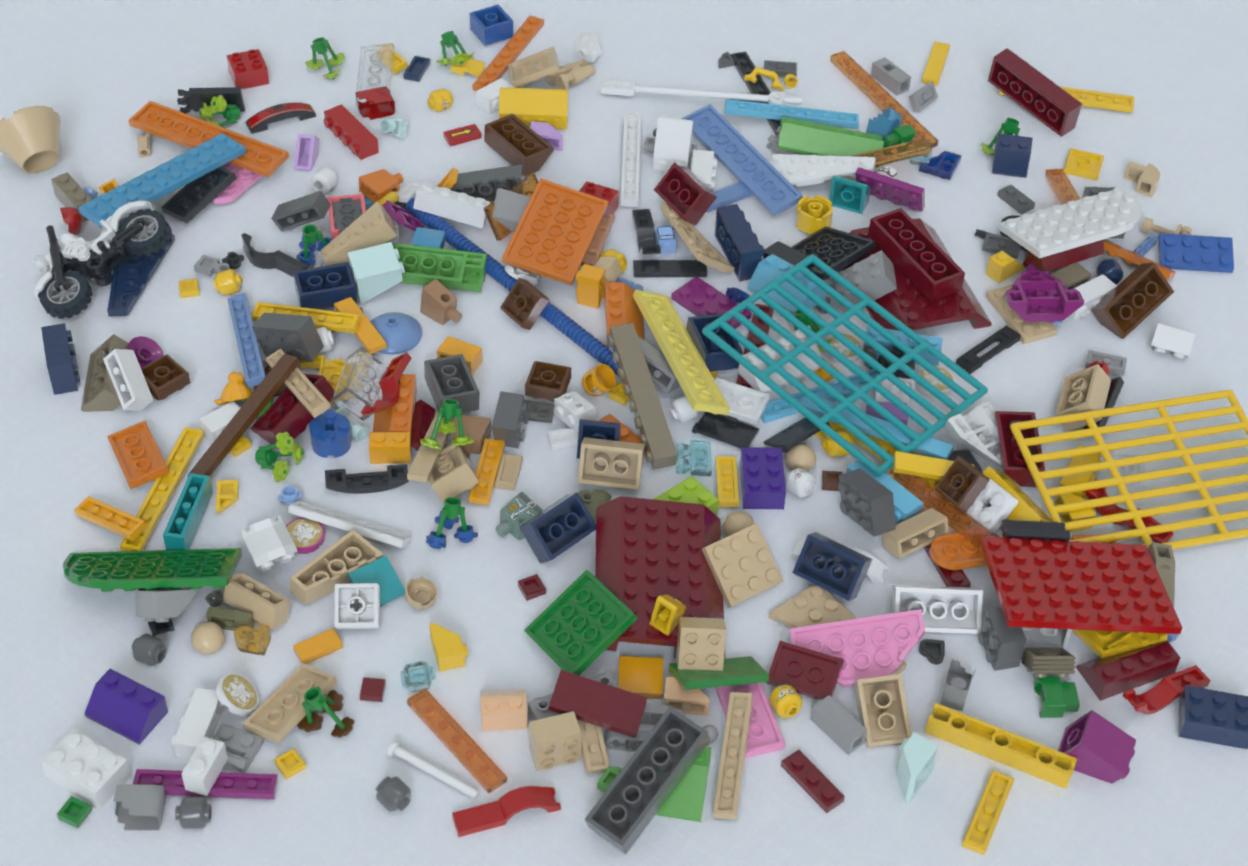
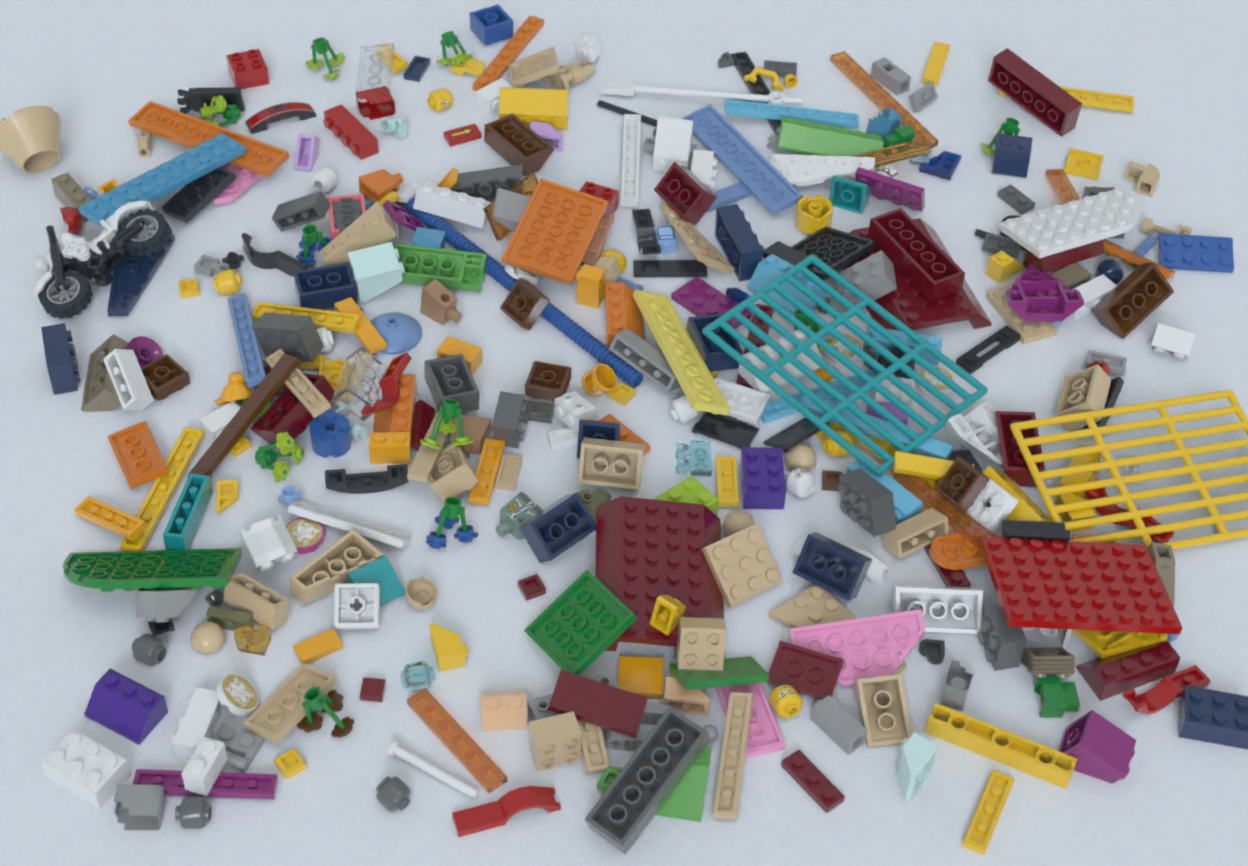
green plate [57,796,92,828] -> none
dark tan brick [607,323,678,470] -> none
none -> black bar [597,100,658,127]

